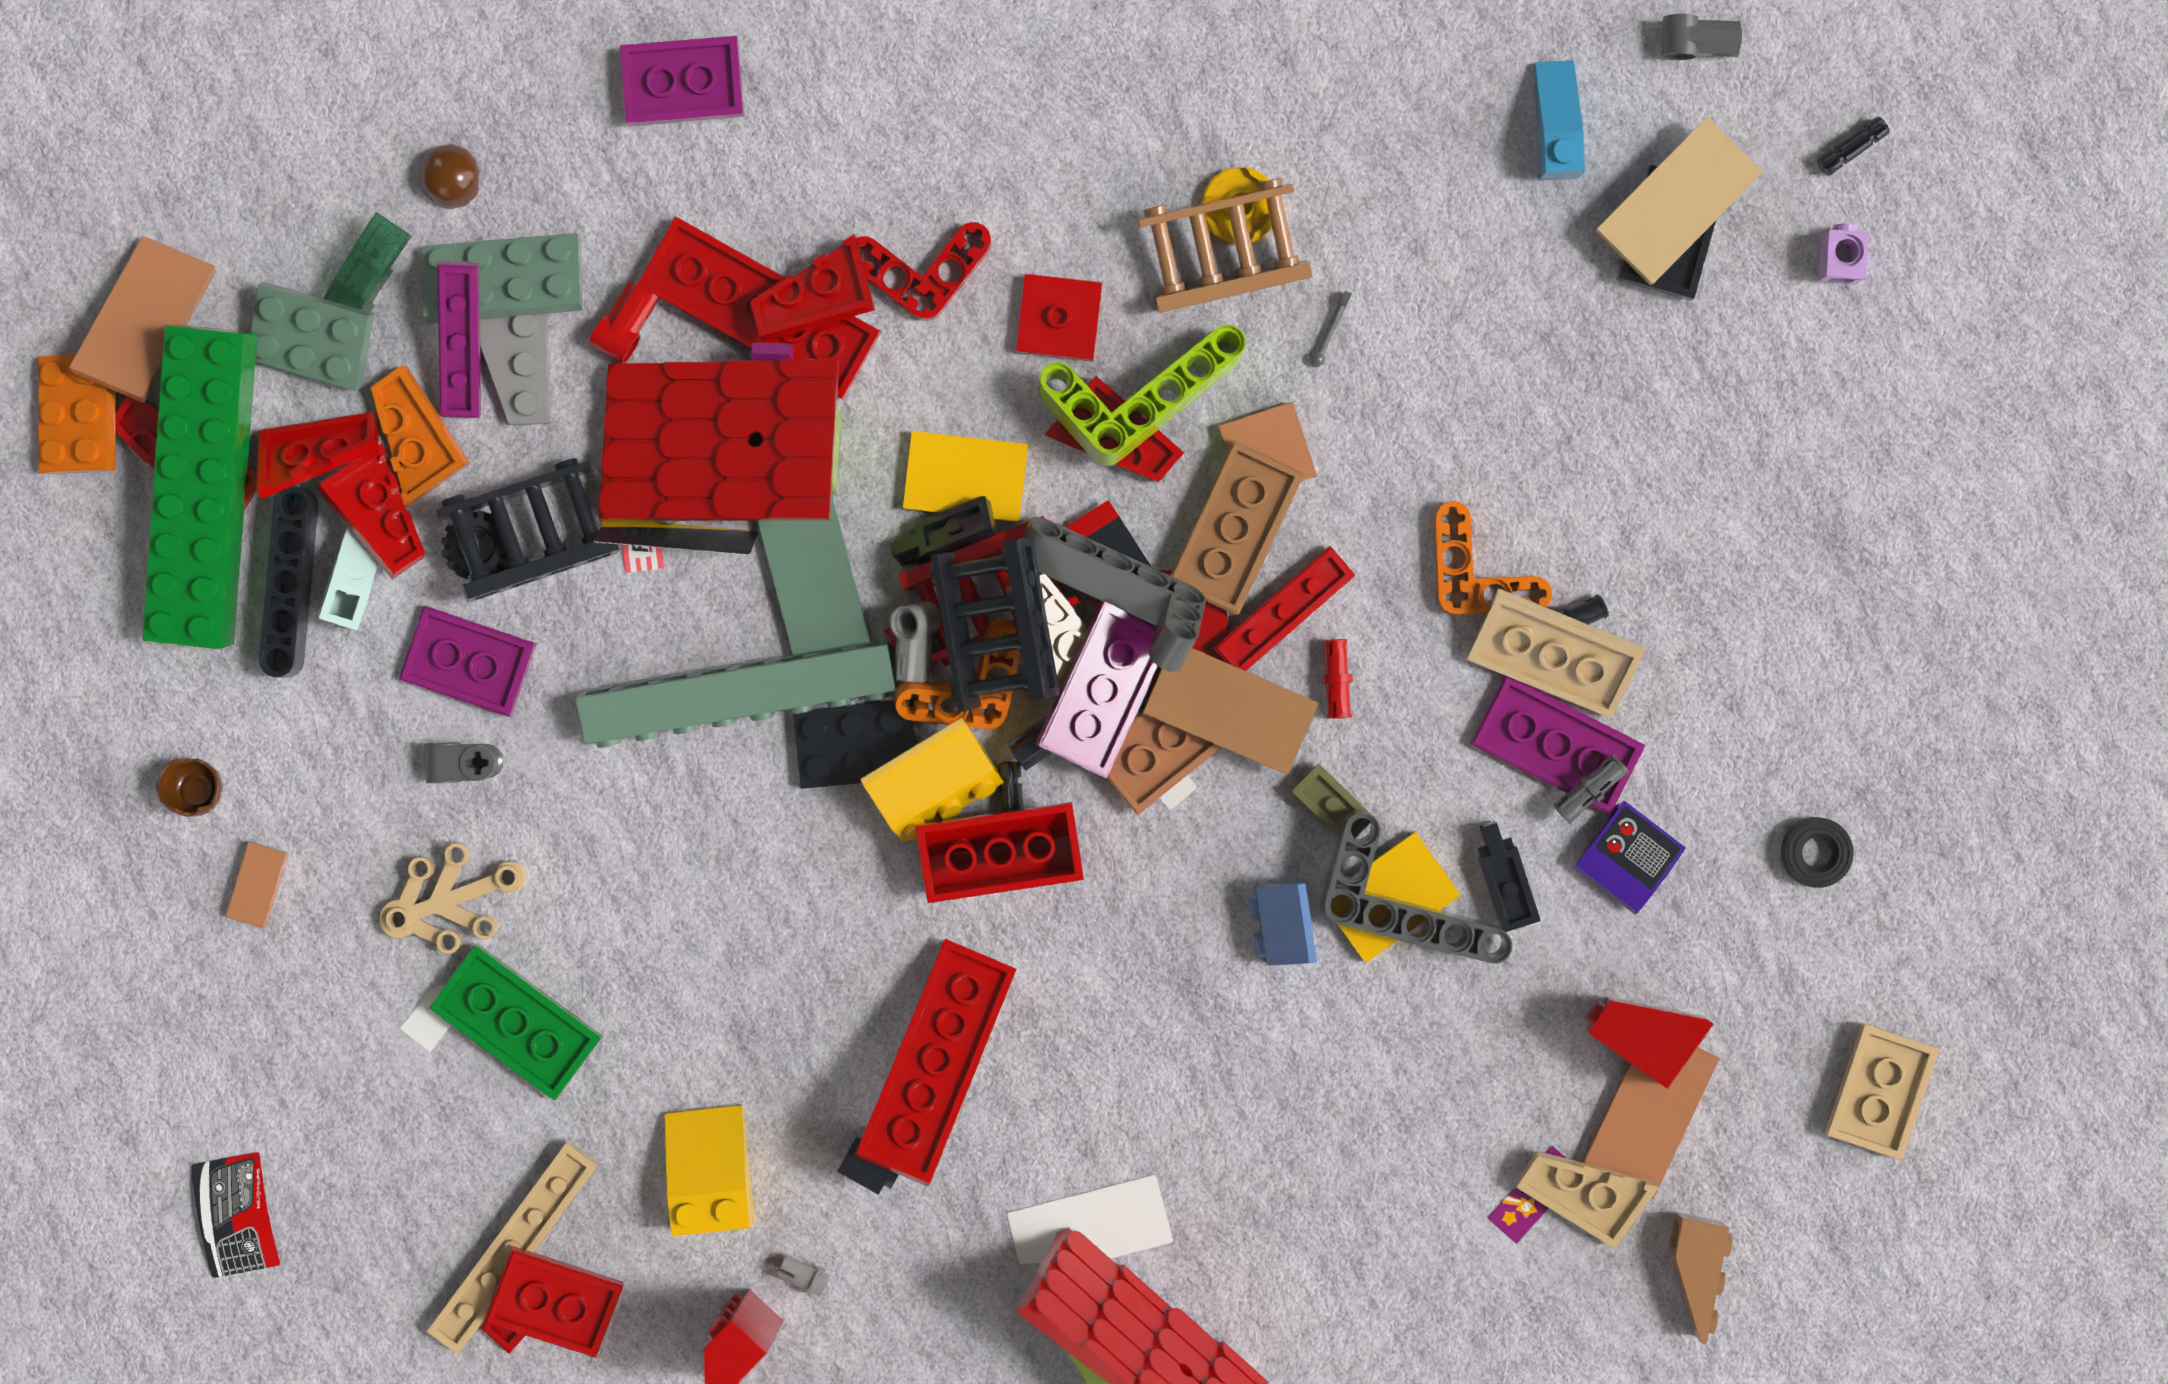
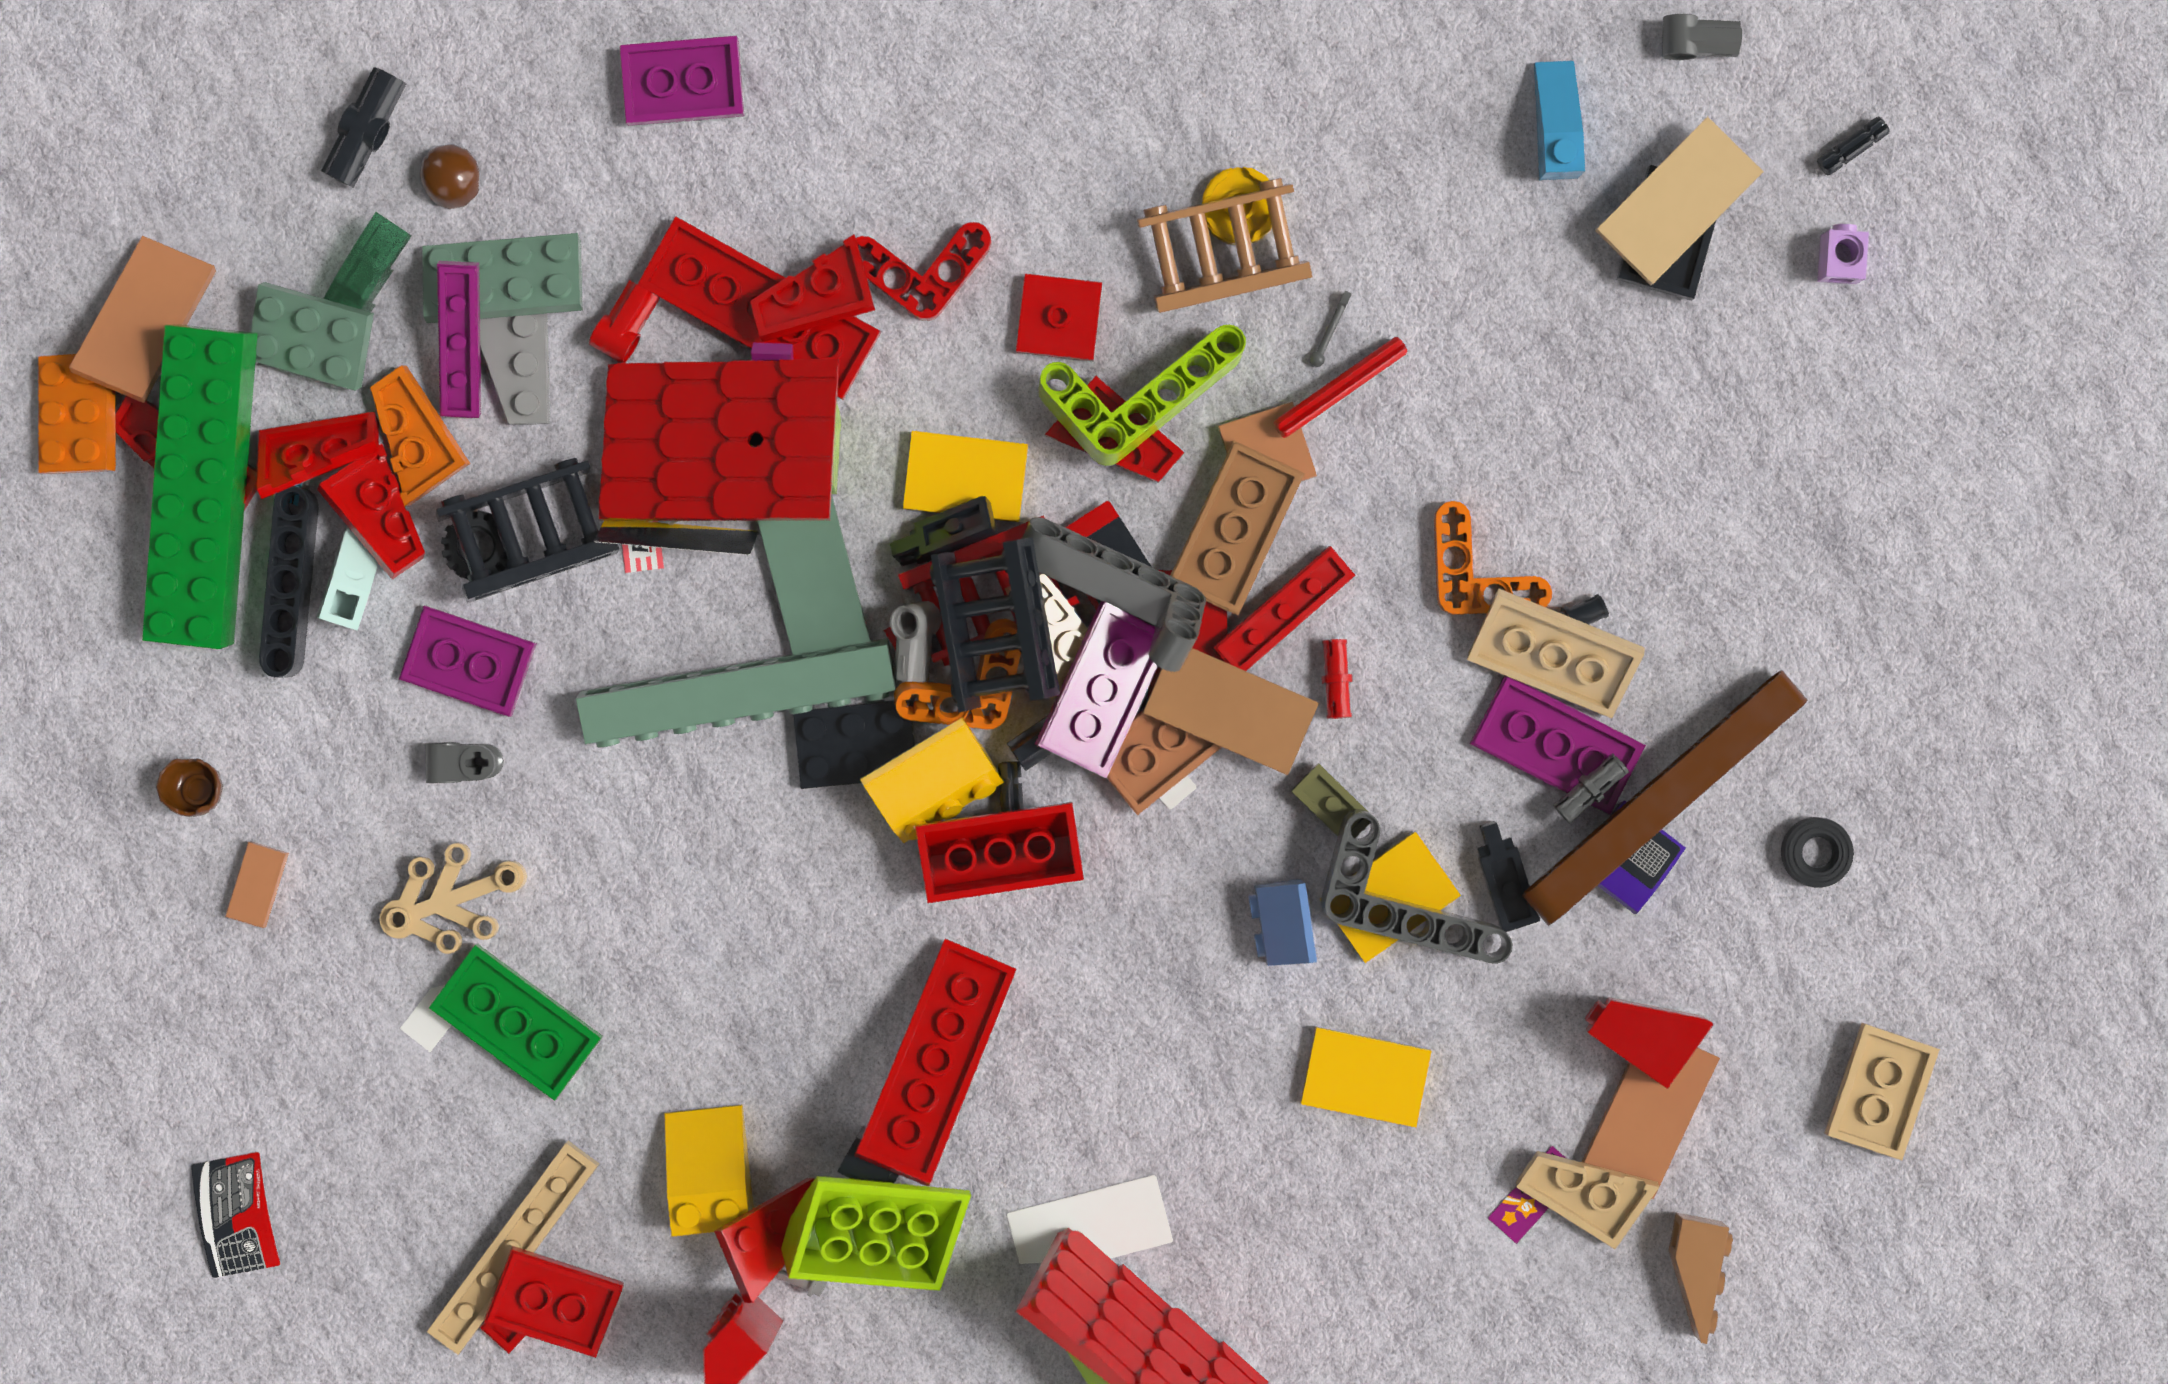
none -> black piece [321,67,406,188]
none -> red wing [714,1178,815,1303]
none -> lime slope [781,1176,971,1291]
none -> red axle [1274,337,1408,438]
none -> yellow tile [1300,1026,1432,1127]
none -> reddish brown beam [1522,670,1808,926]

